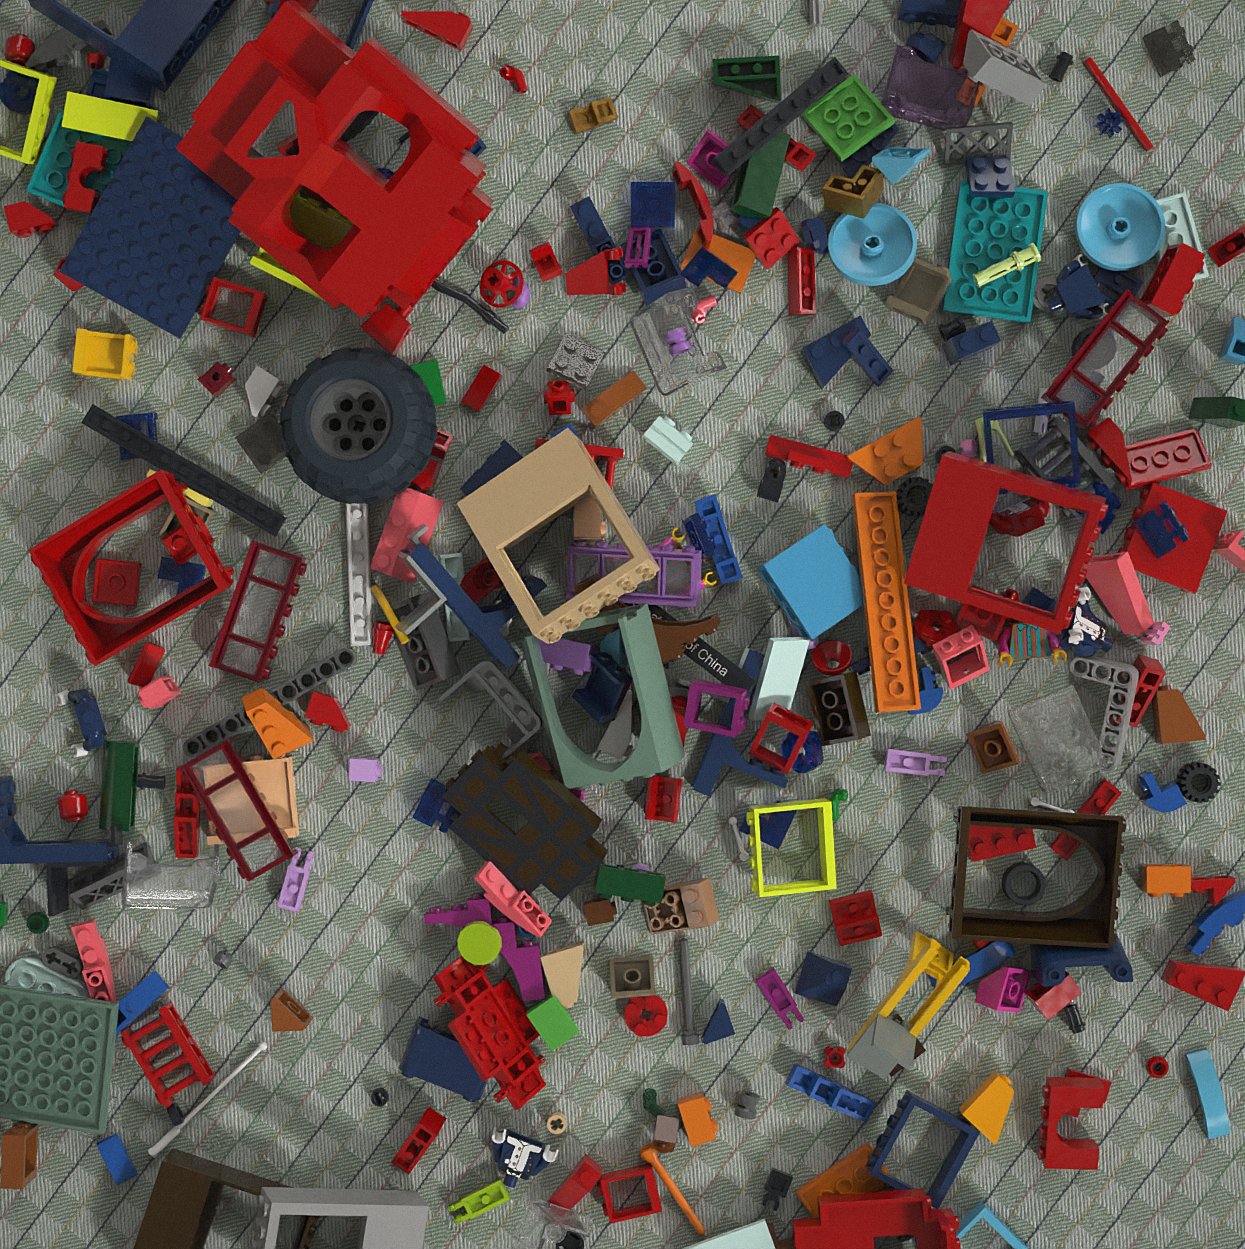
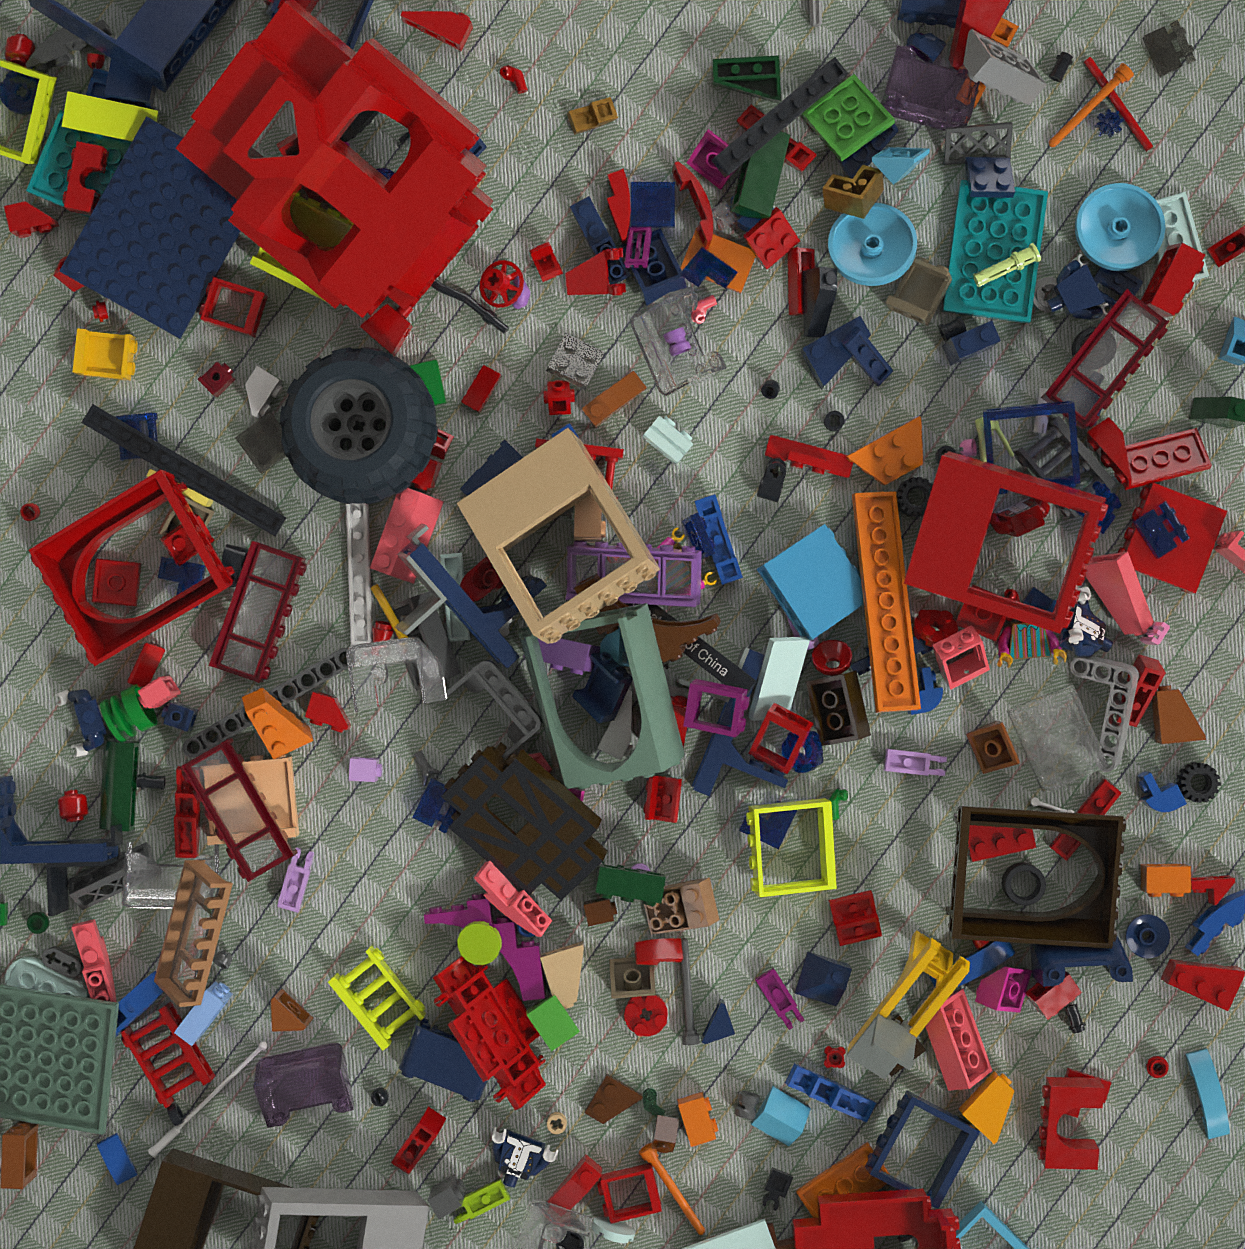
white hinge [729,817,749,861] -> none
dark blue rock [800,217,828,254] -> none
none -> red hinge [20,503,41,521]
none -> red plate [92,300,108,322]
none -> green wheel [100,684,158,742]
none -> medium nougat window [154,860,233,1007]
none -> dark blue brick [161,702,199,732]
none -> light blue window [174,981,233,1046]
none -> black piece [222,544,249,587]
none -> clear purple windscreen [253,1043,354,1128]
none -> neon yellow fence [328,945,426,1051]
none -> clear windscreen [346,637,447,712]
none -> dark grey bar [414,750,440,786]
none -> dark grey brick [427,1174,466,1220]
none -> reddish brown wing [584,1074,643,1124]
none -> light aqua tile [592,1217,635,1243]
none -> red slope [607,169,631,244]
none -> red slope [634,938,683,965]
none -> medium azure slope [751,1086,811,1146]
none -> black hinge [761,379,780,399]
none -> black slope [803,267,837,338]
none -> coral slope [919,989,993,1091]
none -> orange piece [1049,63,1134,147]
none -> dark blue dish [1125,914,1170,959]

